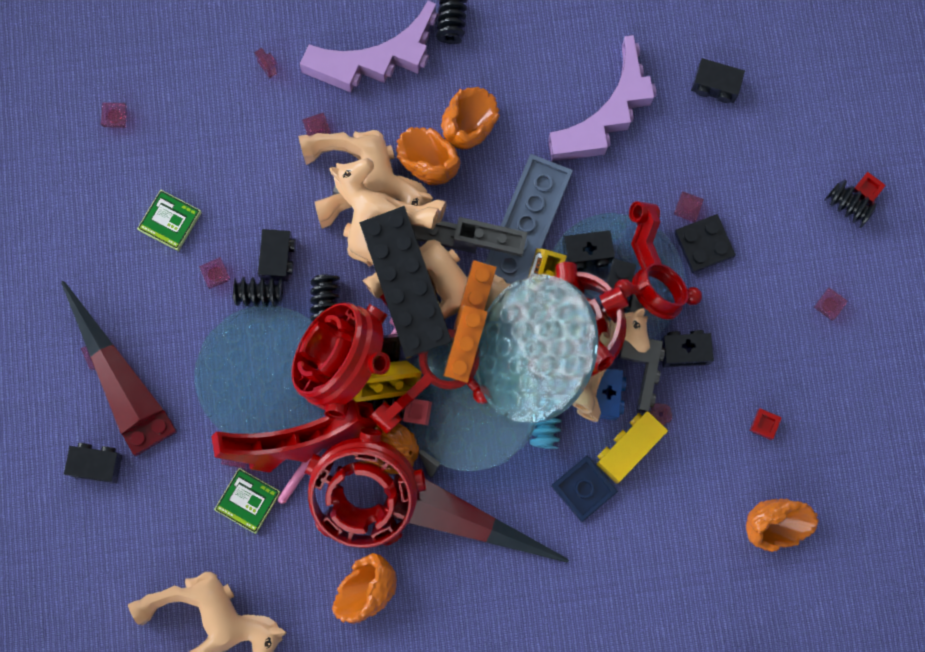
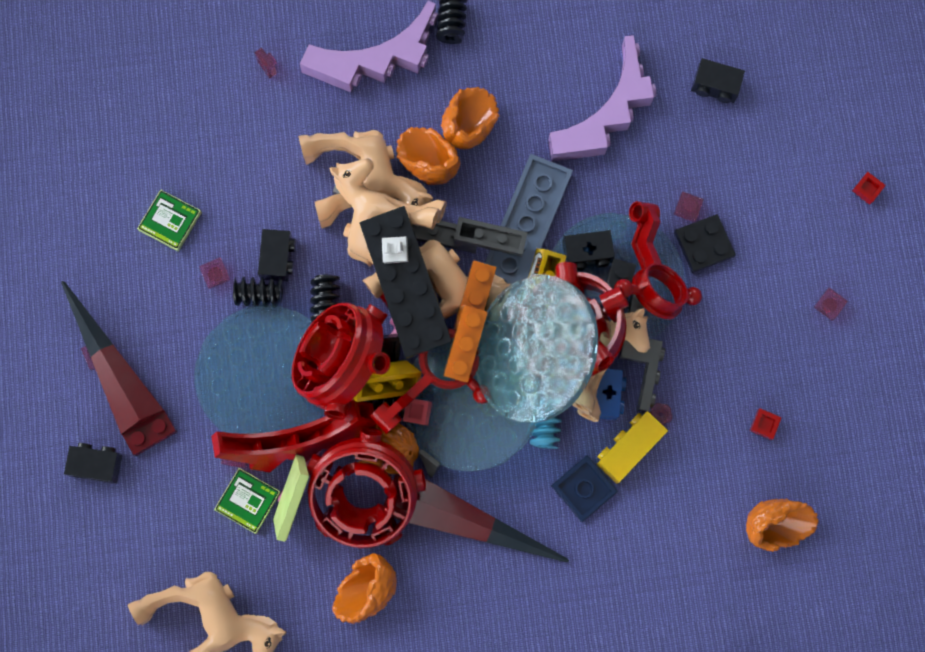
clear pink plate [101,102,127,128] -> none
clear pink plate [302,112,331,136] -> none
black brick [661,330,714,367] -> none
black piece [824,179,877,228] -> none
none -> yellowish green tile [273,455,309,542]
none -> white tile [382,236,409,264]

